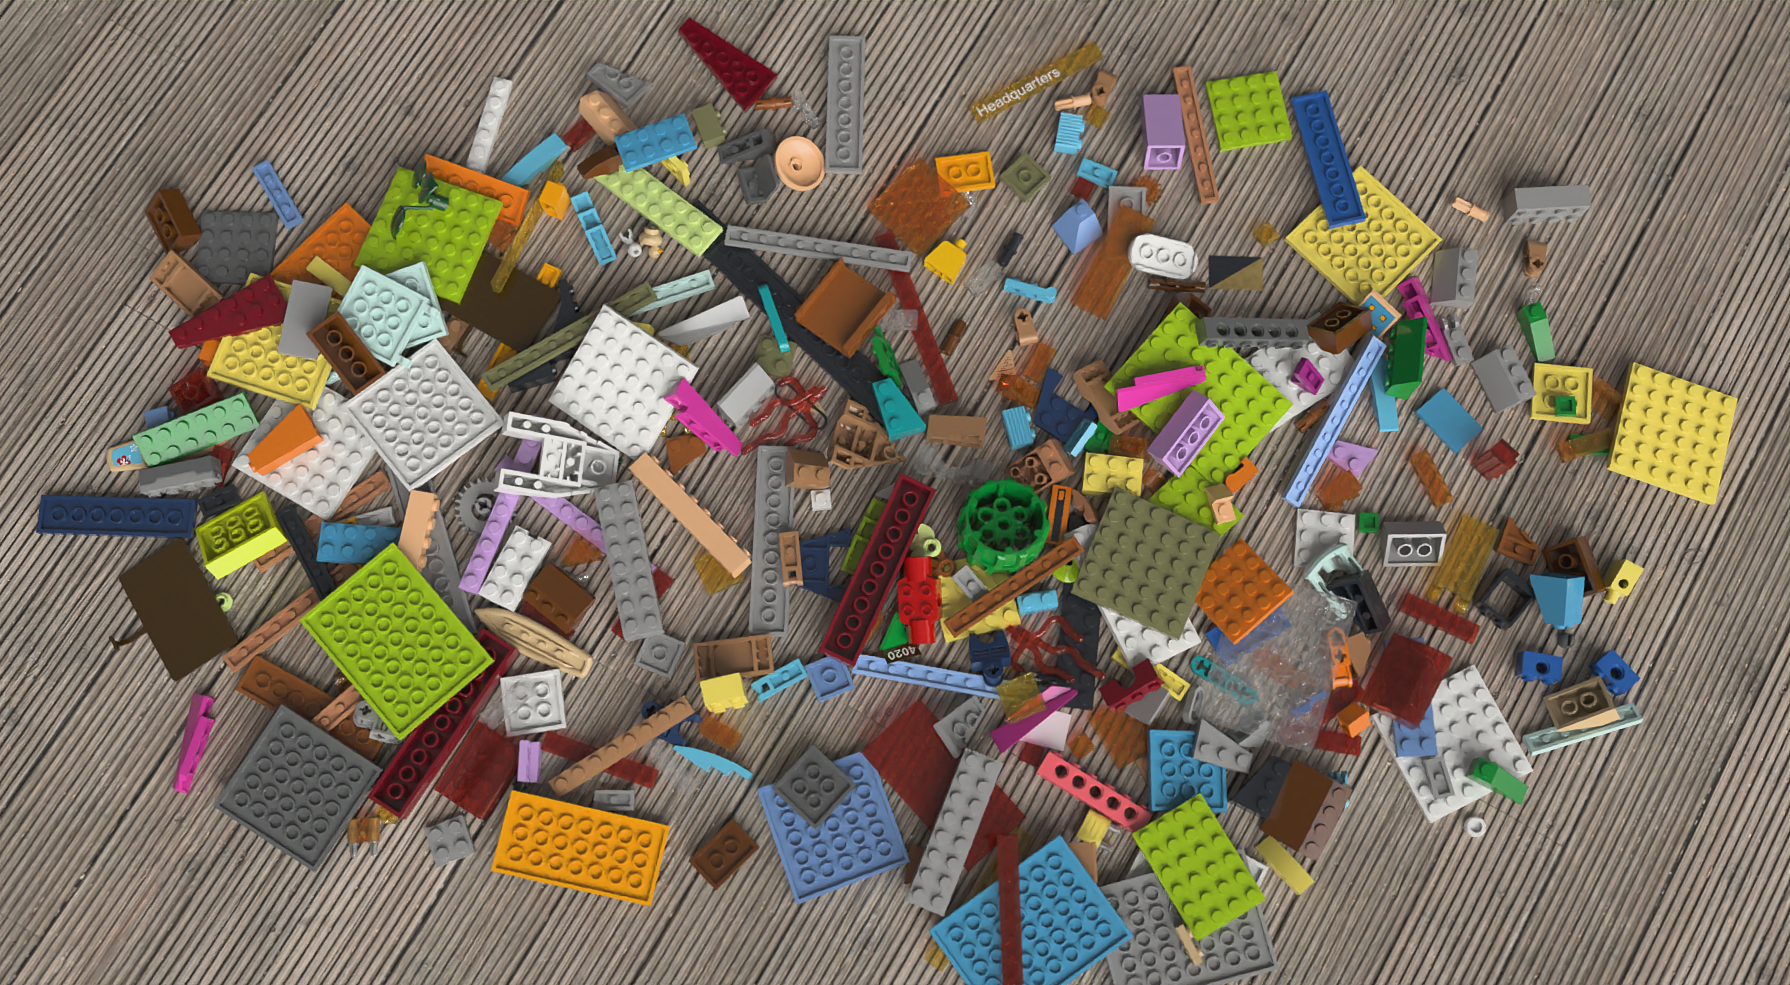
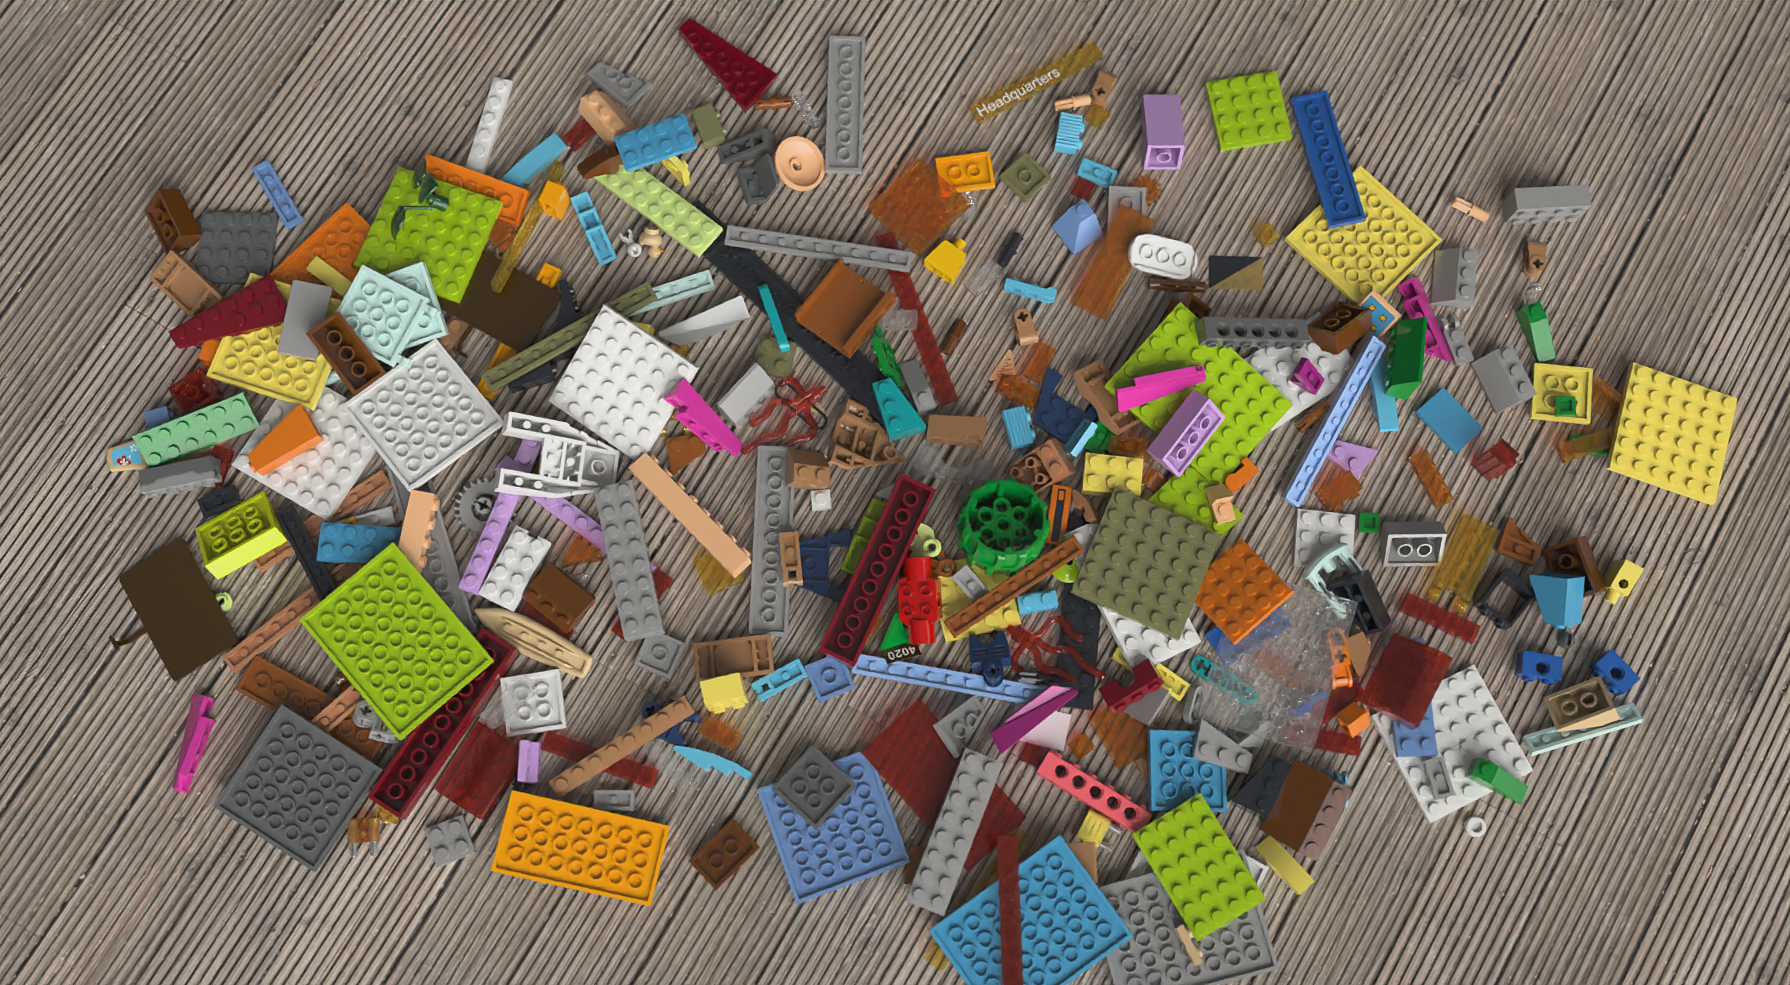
dark blue plate [36,495,198,539] -> none
clear yellow plate [996,671,1047,724] -> none
nougat plate [1172,65,1219,205] -> none

